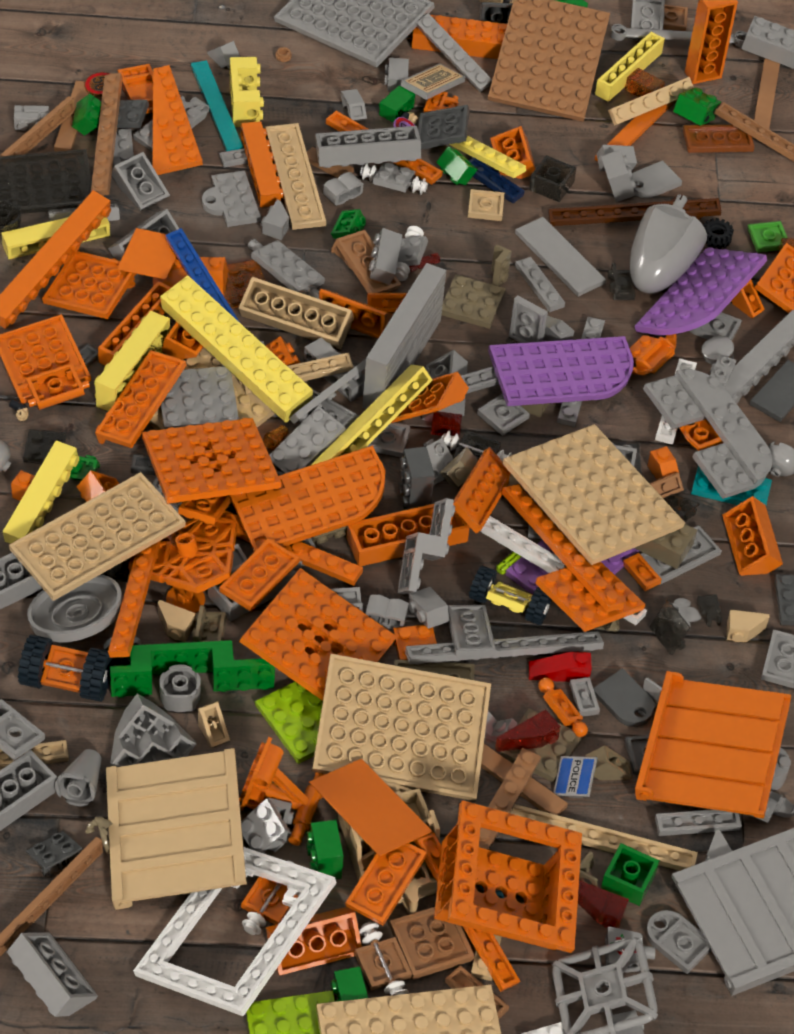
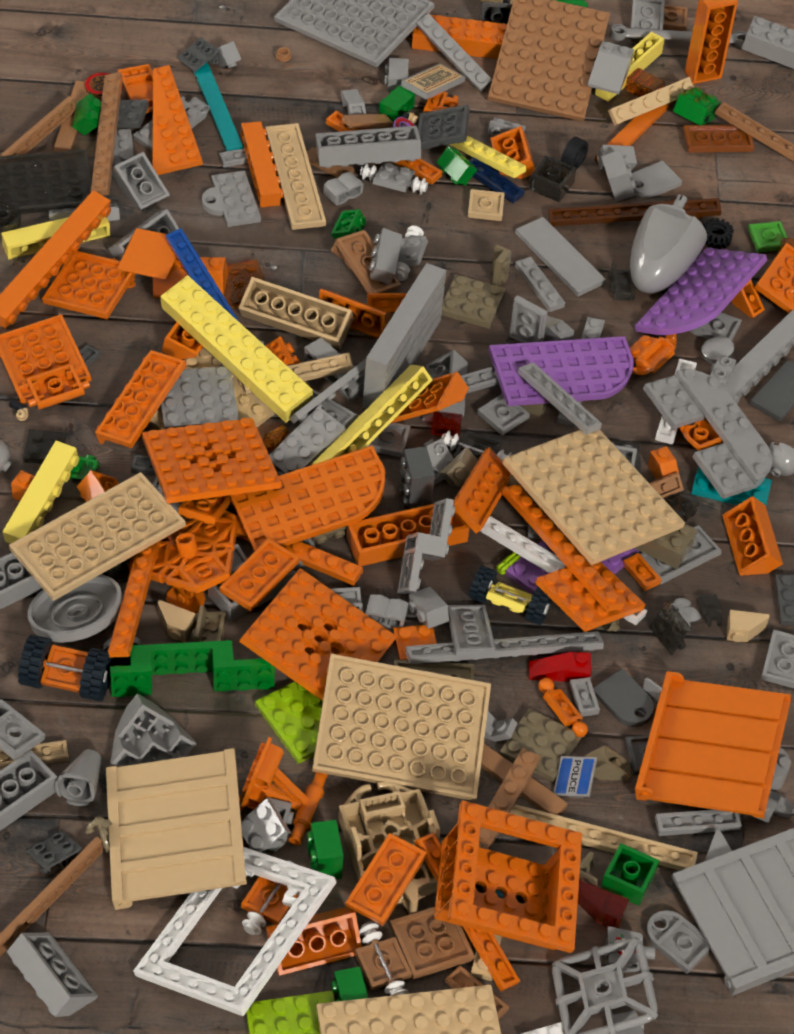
light grey brick [14,105,49,131] -> none
light yellow brick [94,311,170,411] -> none
orange brick [98,281,172,366] -> none
light grey brick [160,665,201,712] -> none
tan slope [198,701,230,748] -> none
light yellow plate [230,57,264,127] -> none
light grey plate [248,239,325,299] -> none
light grey slope [261,200,289,240] -> none
orange piece [309,759,433,857] -> none
clear red axle [409,253,440,272] -> none
clear red slope [495,709,561,752] -> none
medium nougat tile [754,58,780,129] -> none
none -> dark grey hinge [177,37,219,72]
none -> medium nougat tile [342,114,393,129]
none -> light grey bracket [488,117,526,136]
none -> light grey plate [518,362,602,435]
none -> black tyre [561,137,589,171]
none -> light grey slope [587,41,634,94]

